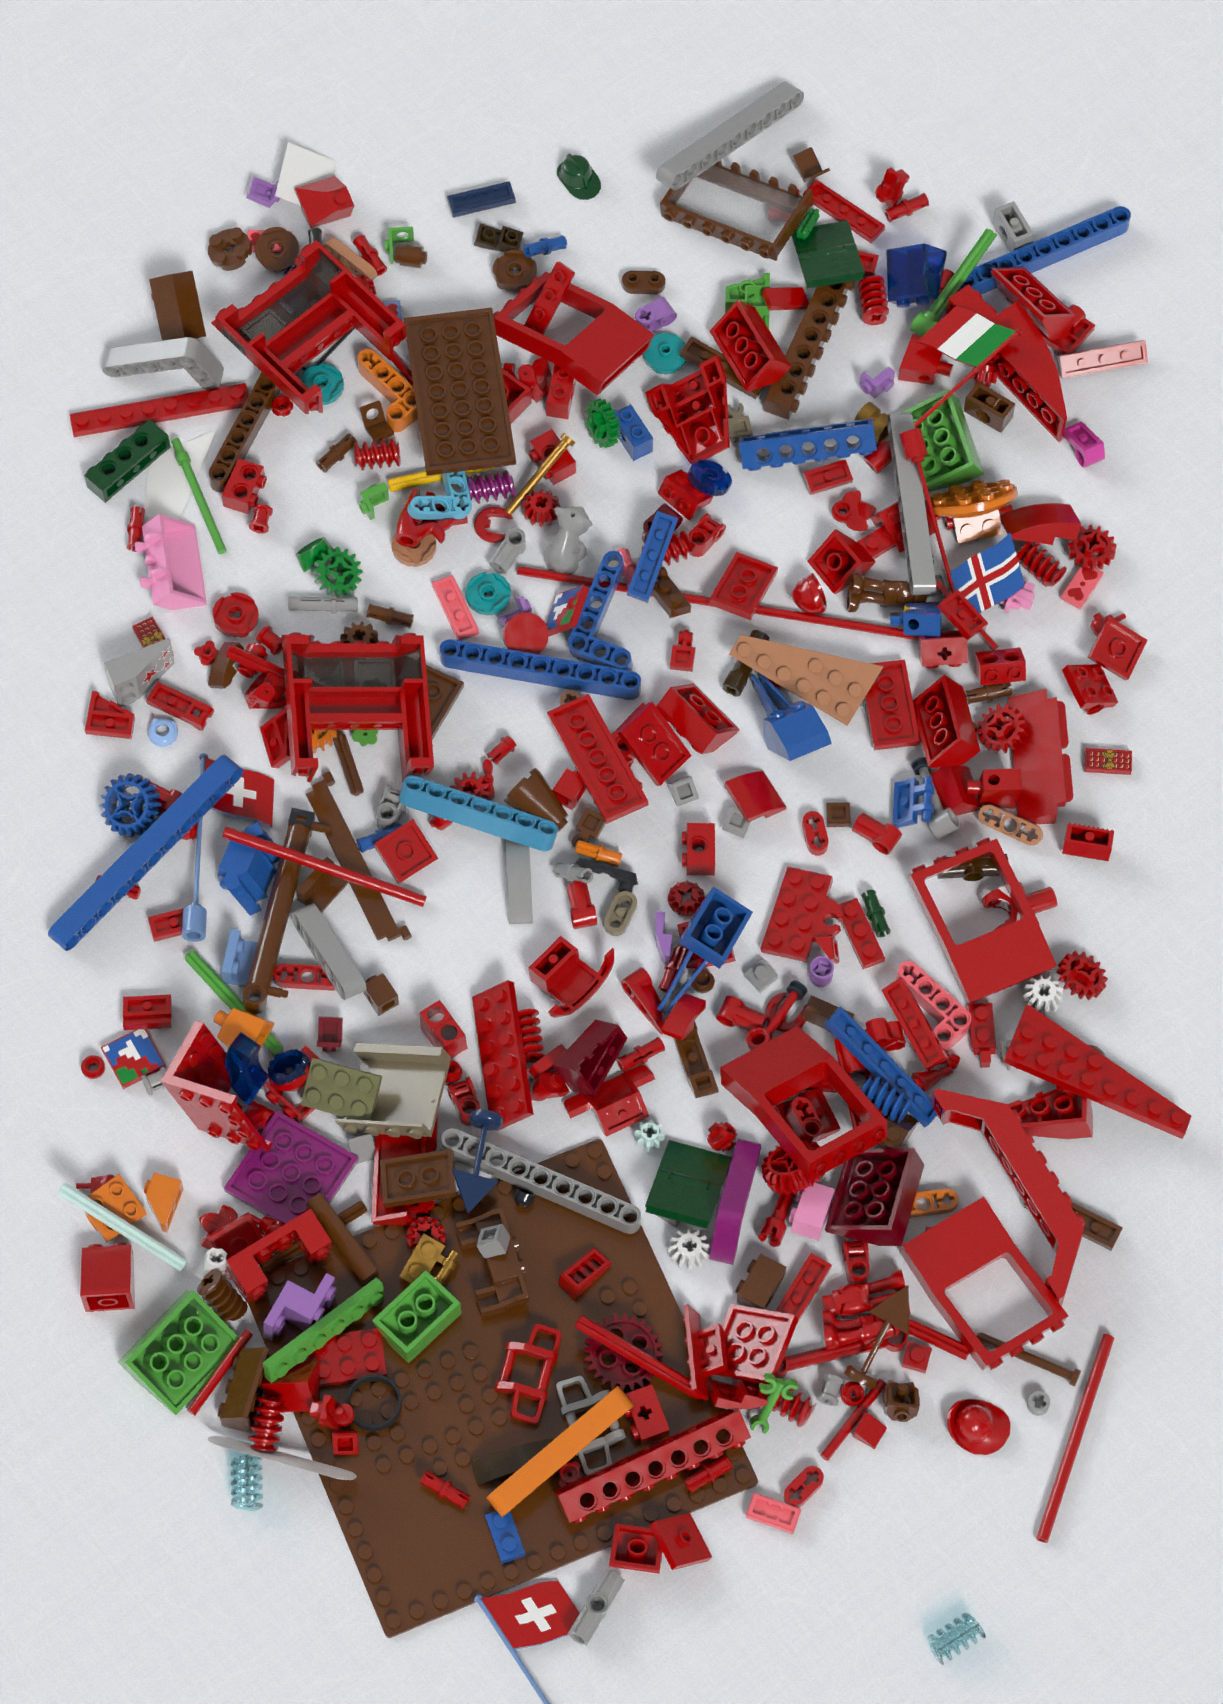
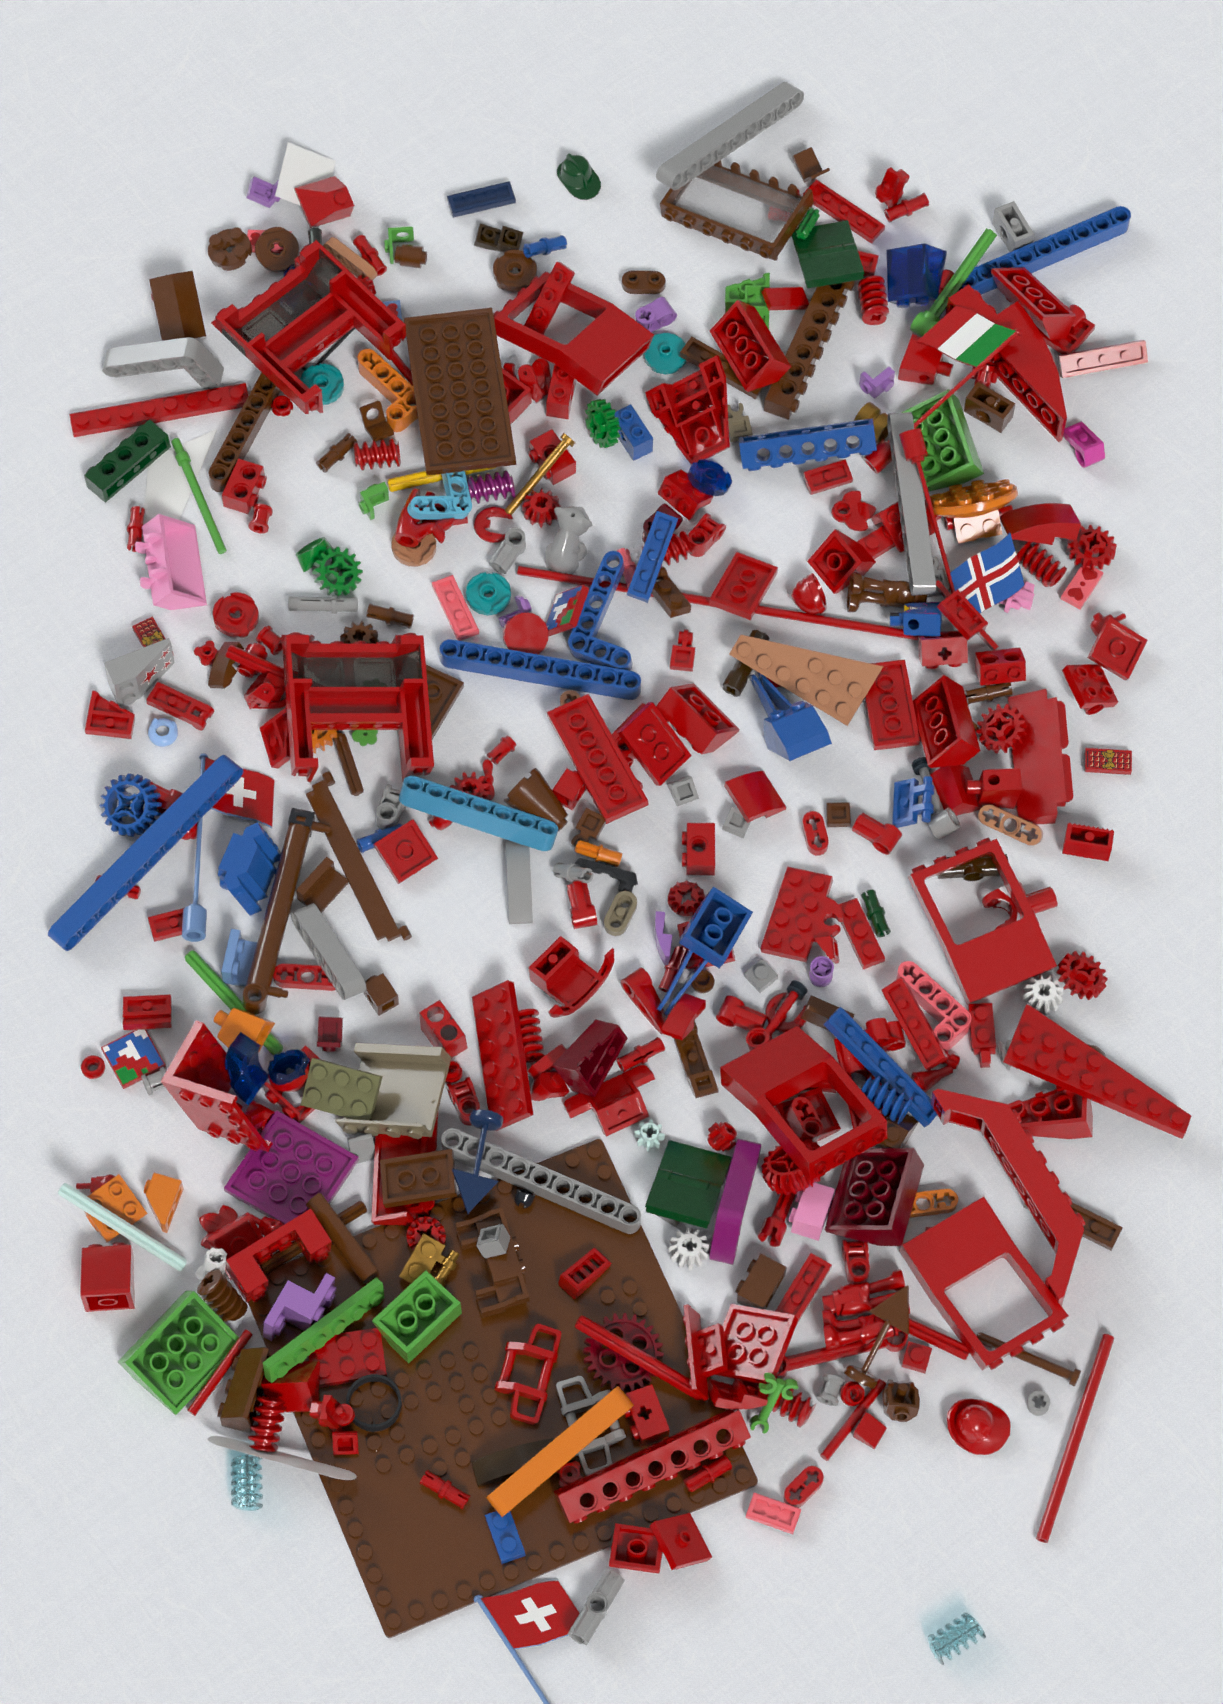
red piece [222,826,427,907] -> none

